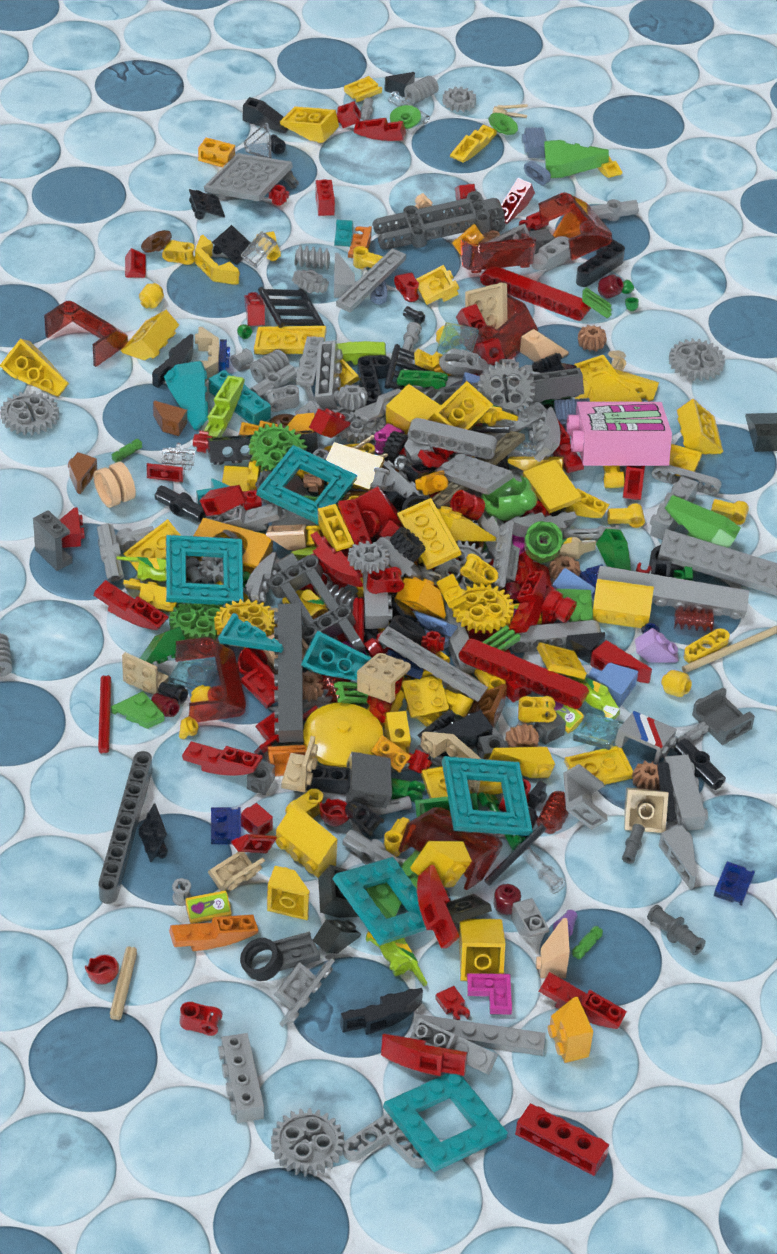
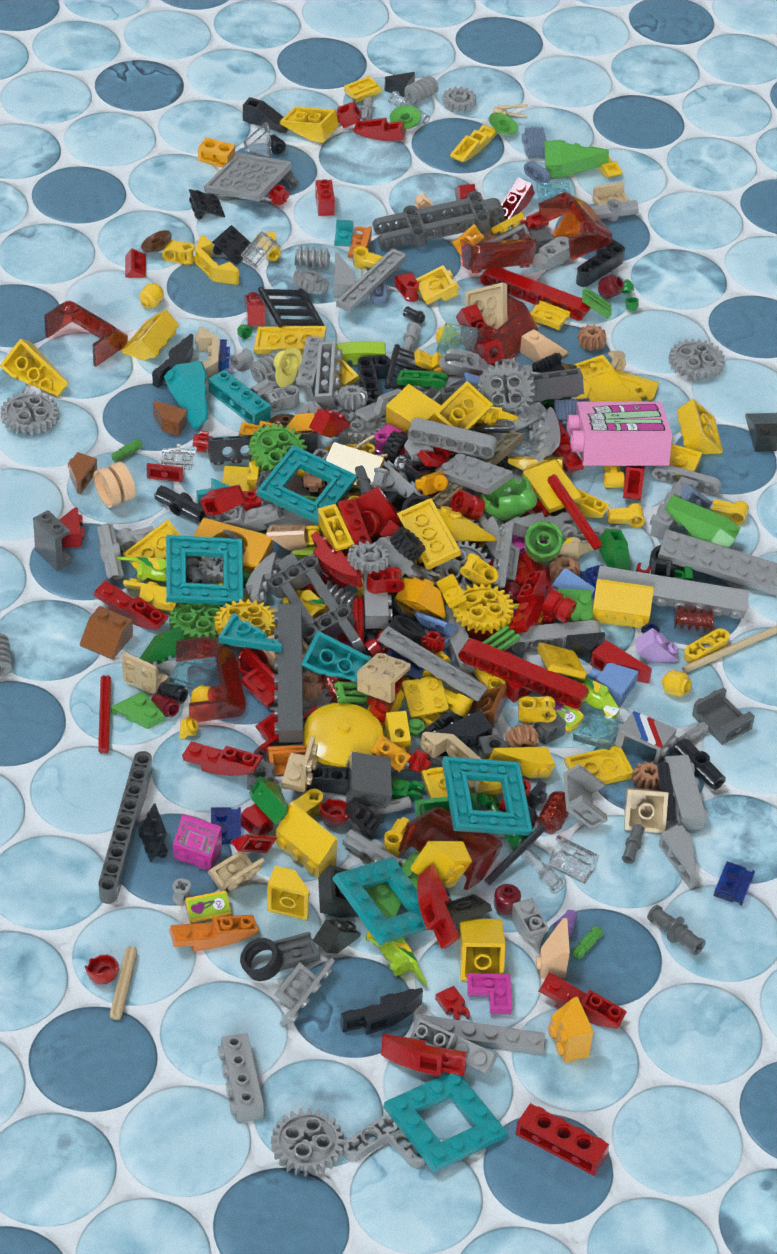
red piece [179,1002,223,1036] -> none
lime slope [204,375,245,438] -> none
none -> dark orange slope [80,606,133,660]
none -> dark pink slope [173,814,222,870]
none -> green slope [249,776,288,825]
none -> light yellow piece [273,347,302,388]
none -> dark grey axle [355,465,371,495]
none -> bright green plate [408,718,425,737]
none -> yellow plate [491,212,525,234]
none -> yellow plate [529,300,571,330]
none -> clear light blue plate [536,182,572,208]
none -> red axle [547,474,602,550]
none -> clear slope [548,835,600,884]
none -> light grey plate [560,524,578,539]
none -> tan bracket [592,182,630,205]
none -> sand blue slope [681,483,713,509]

